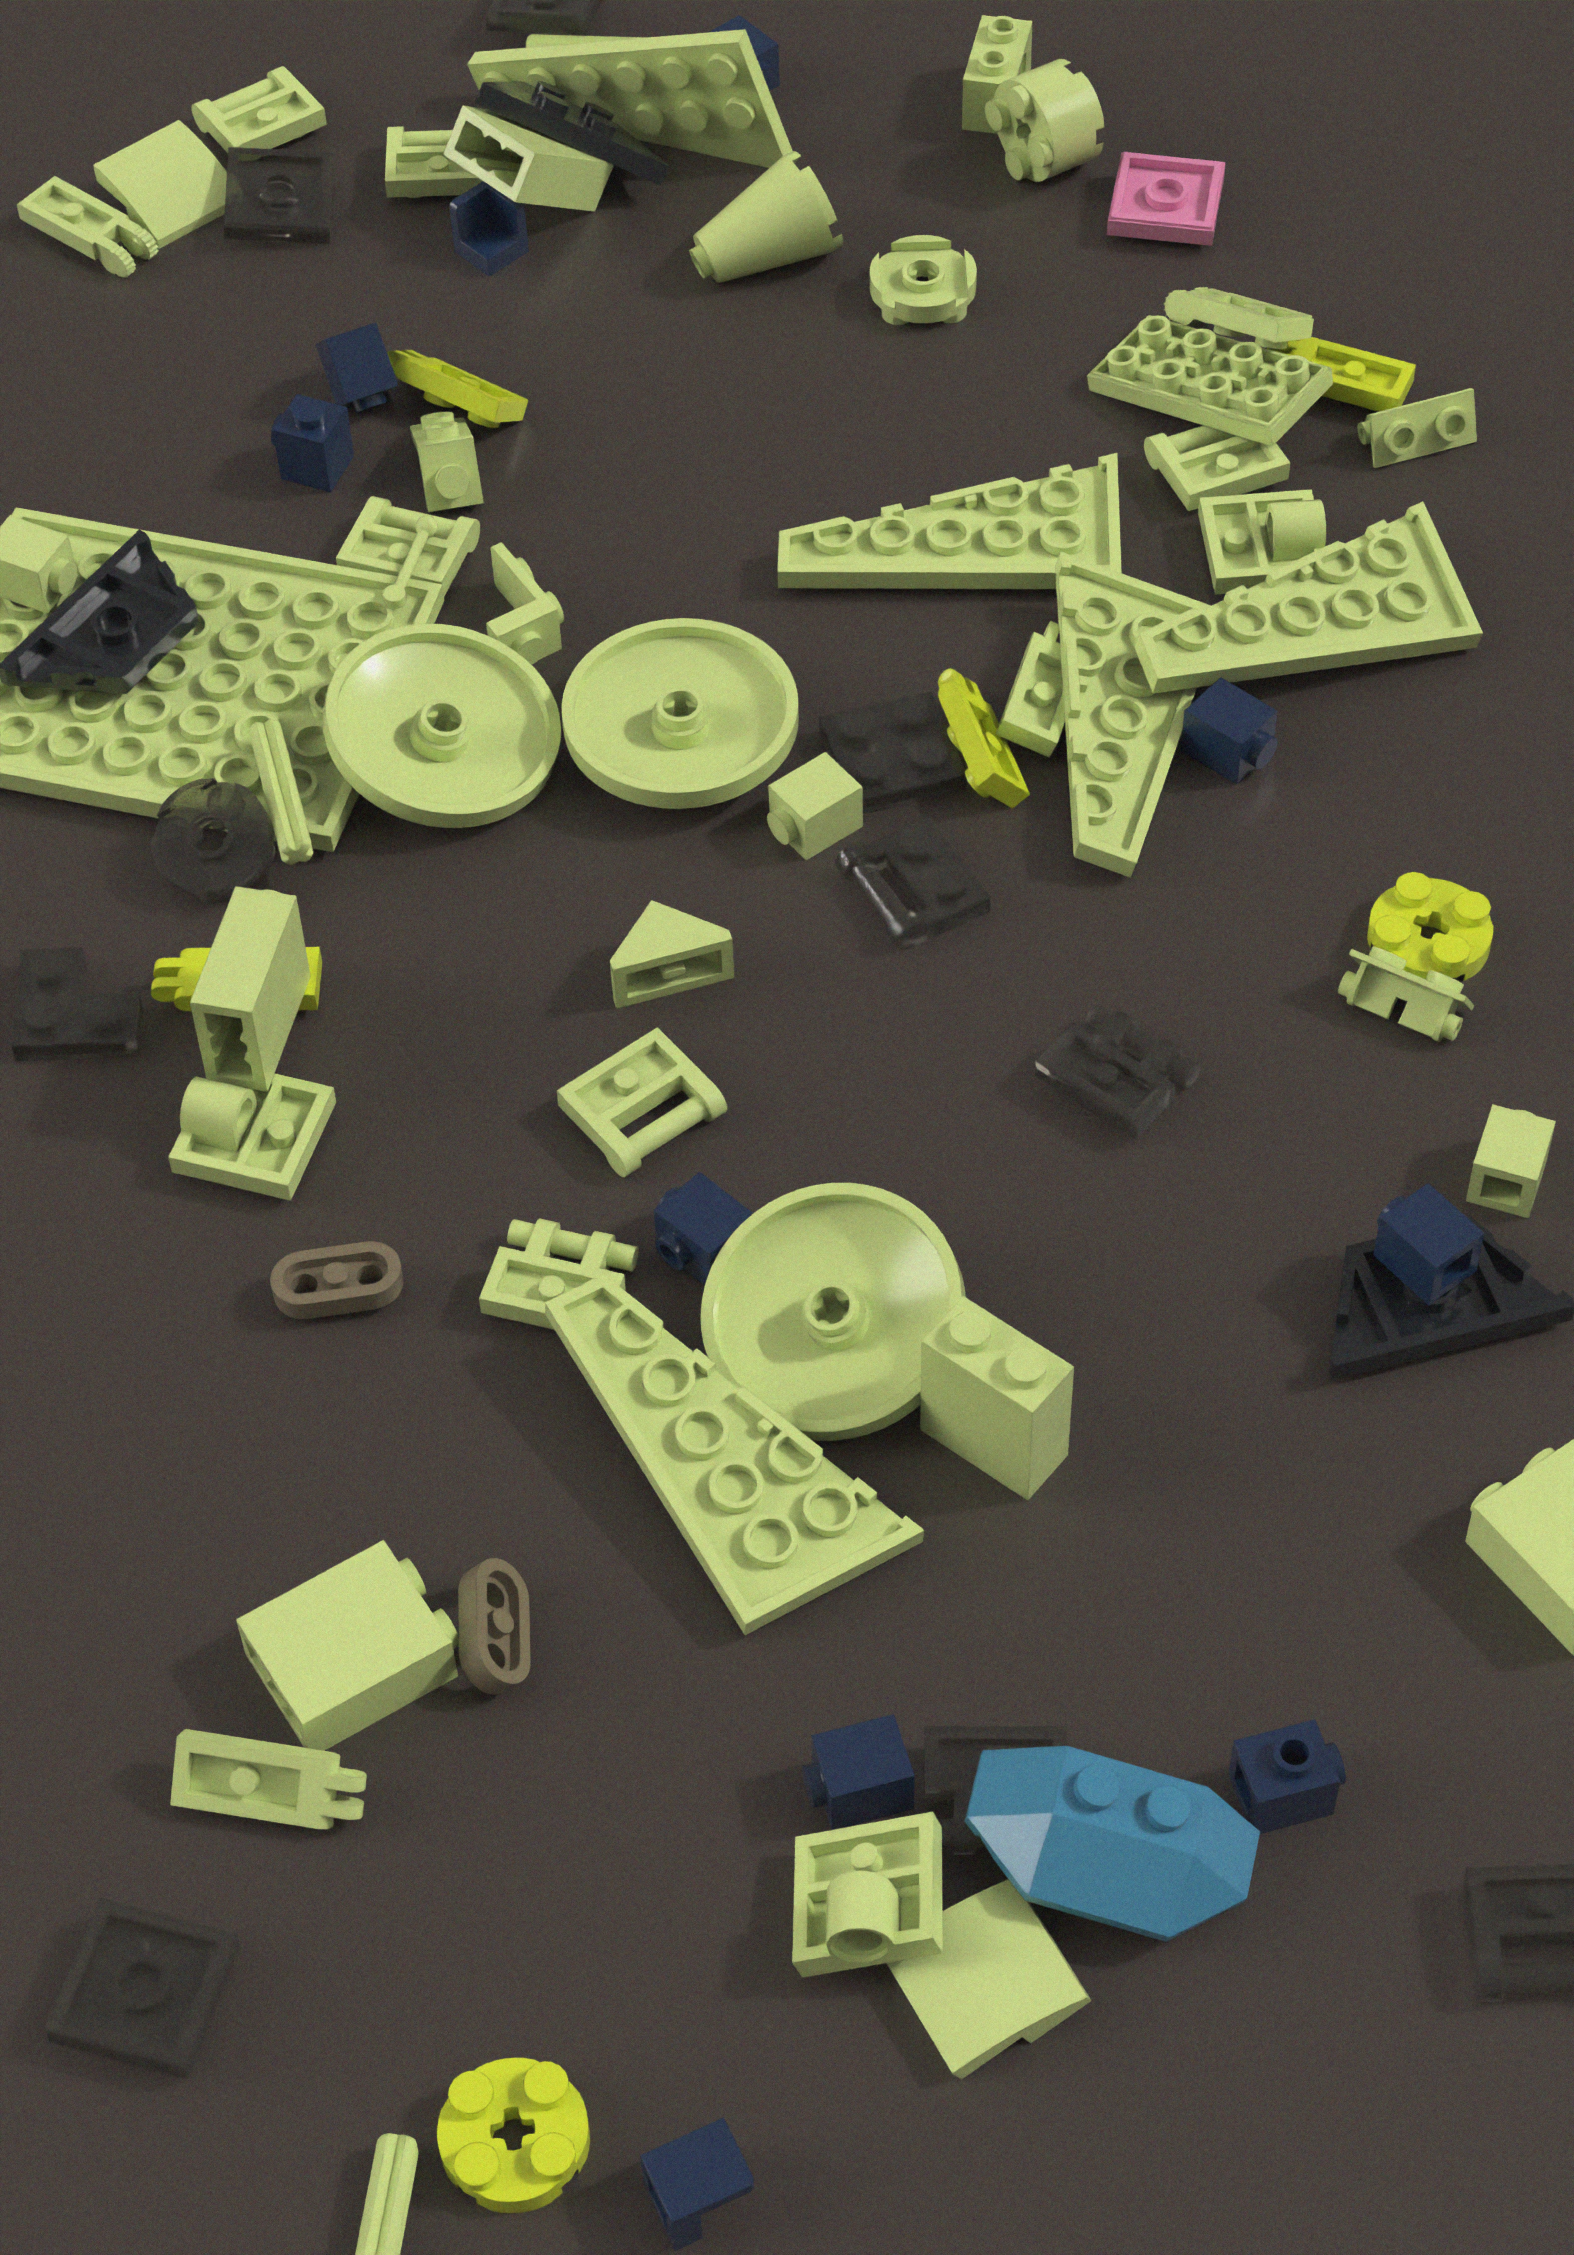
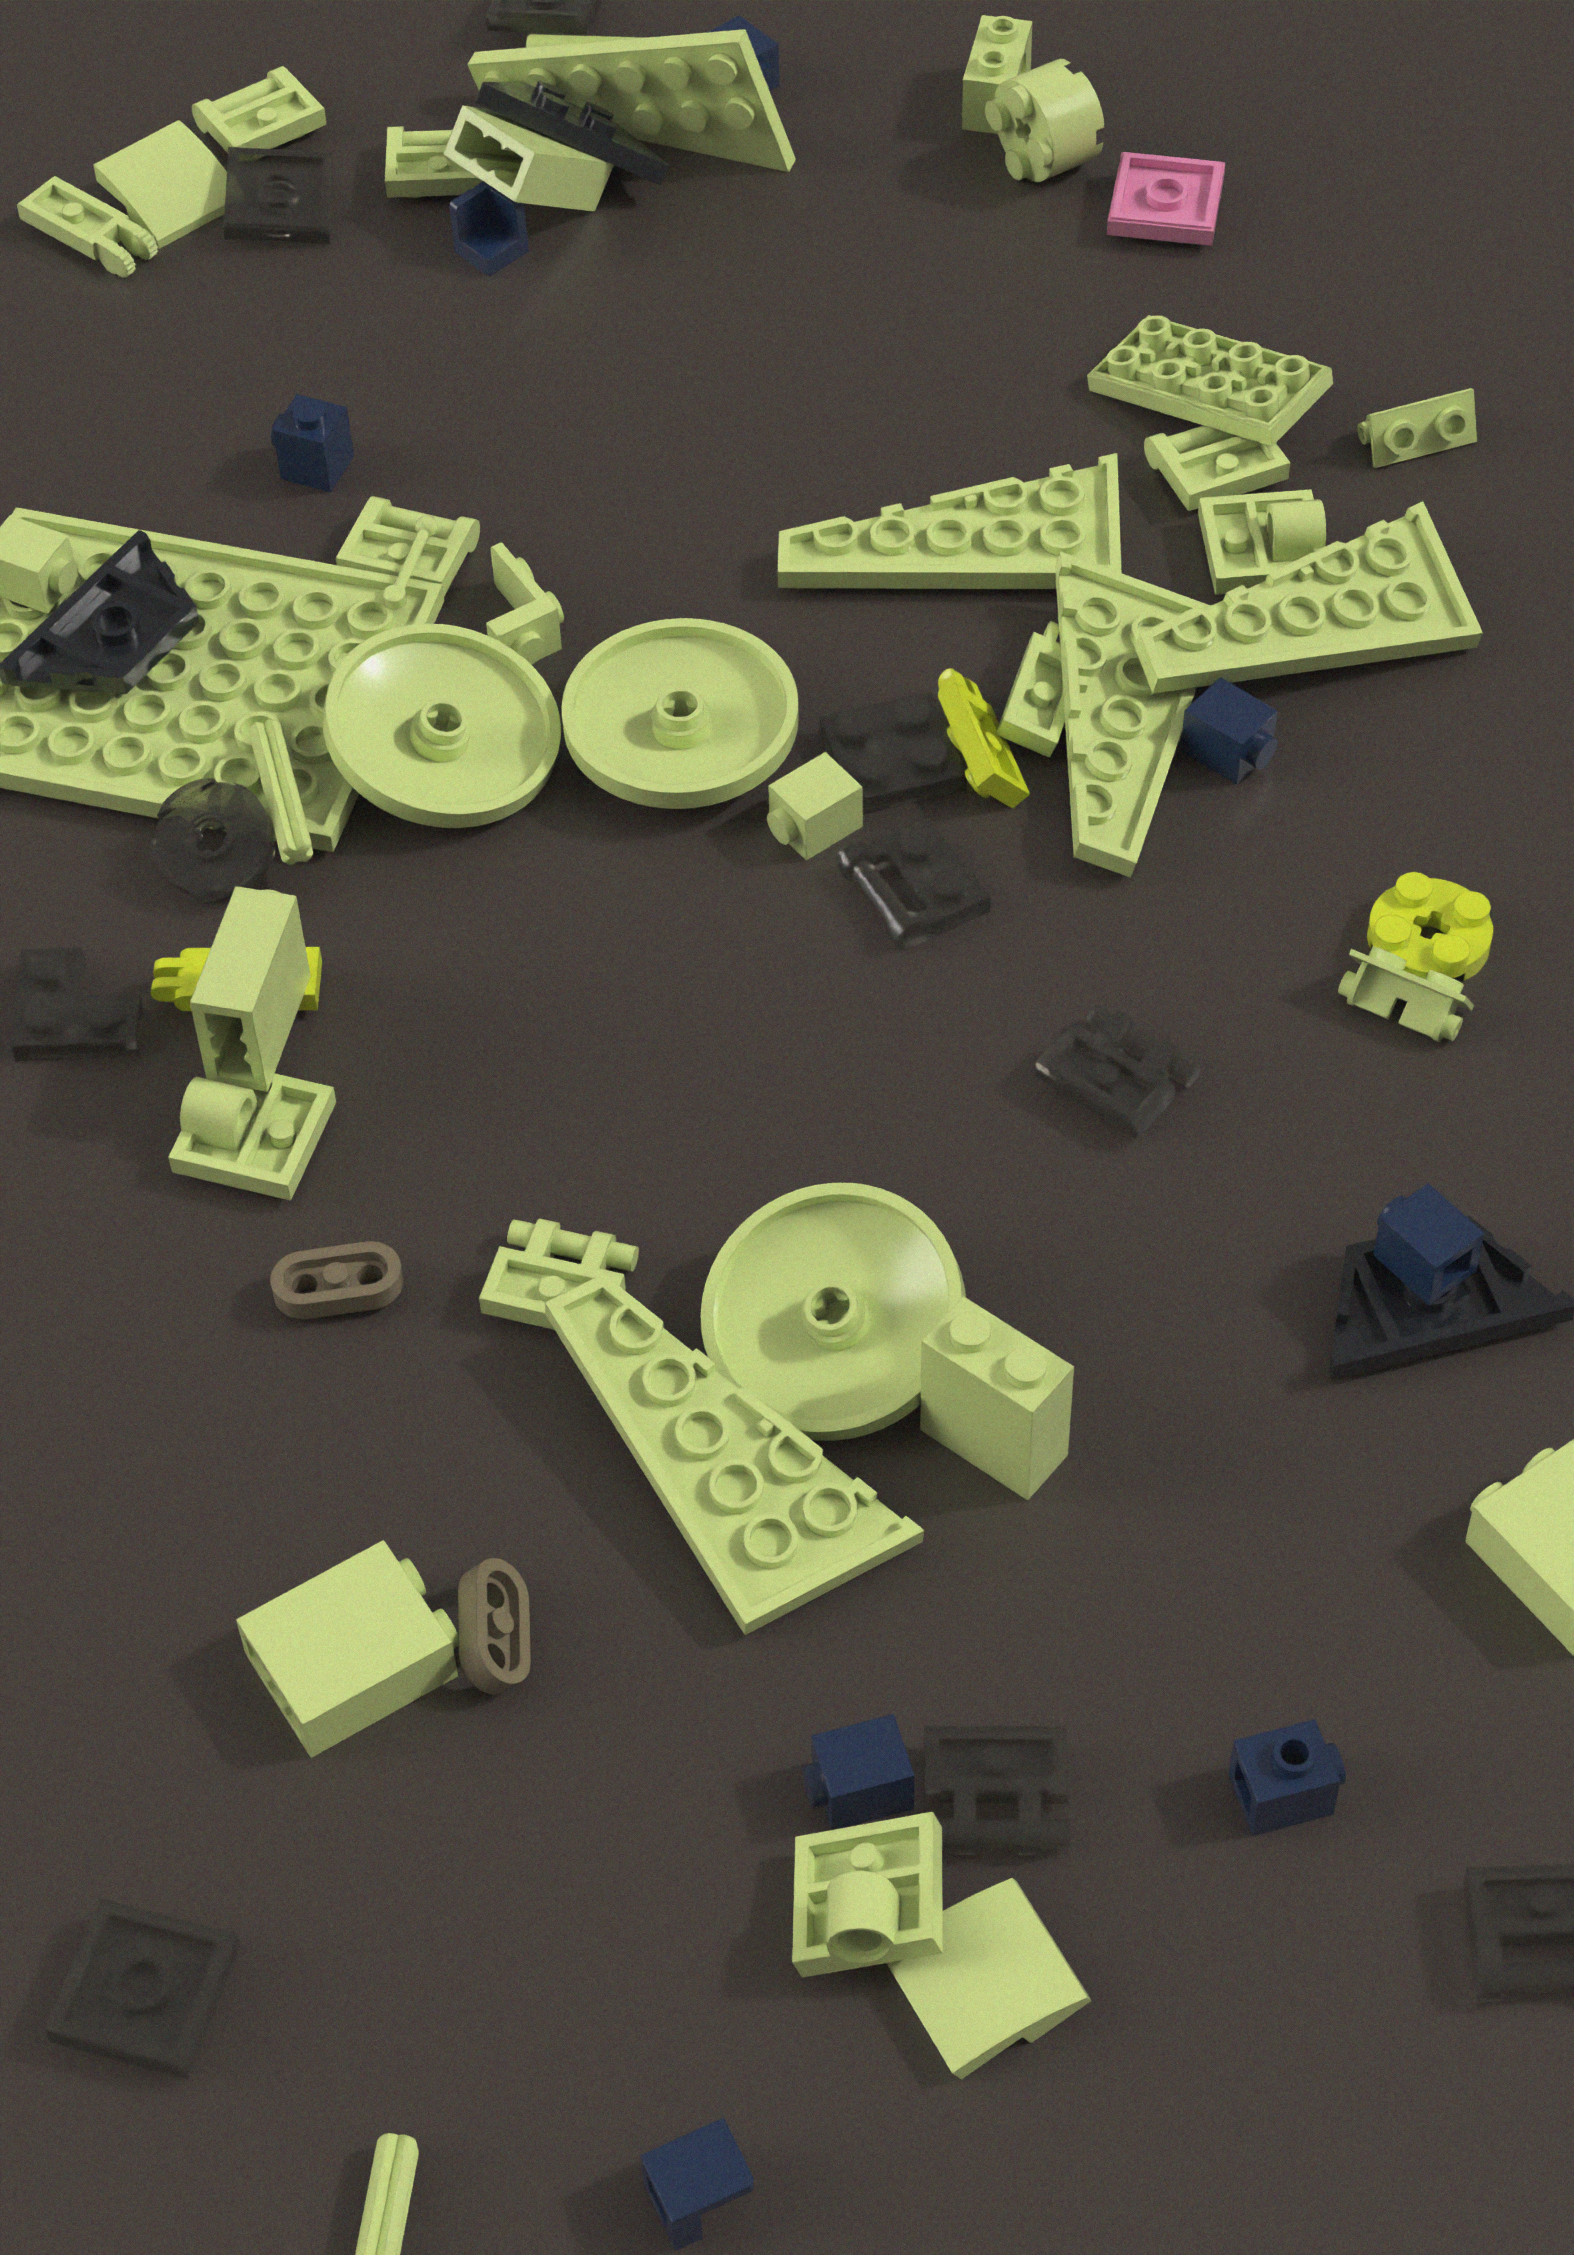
yellowish green hinge [170,1729,367,1829] -> none
dark blue brick [315,322,399,413] -> none
neon yellow hinge [387,350,528,428] -> none
yellowish green bracket [410,412,484,512] -> none
neon yellow plate [437,2058,590,2213] -> none
yellowish green plate [557,1027,727,1177] -> none
yellowish green slope [610,900,734,1009] -> none
dark blue brick [654,1171,753,1286] -> none
yellowish green cone [689,151,843,283] -> none
yellowish green plate [870,235,977,325] -> none
dark azure wedge [965,1746,1260,1942] -> none
yellowish green hinge [1164,287,1314,349] -> none
neon yellow hinge [1267,337,1416,412] -> none
yellowish green brick [1466,1104,1556,1218] -> none

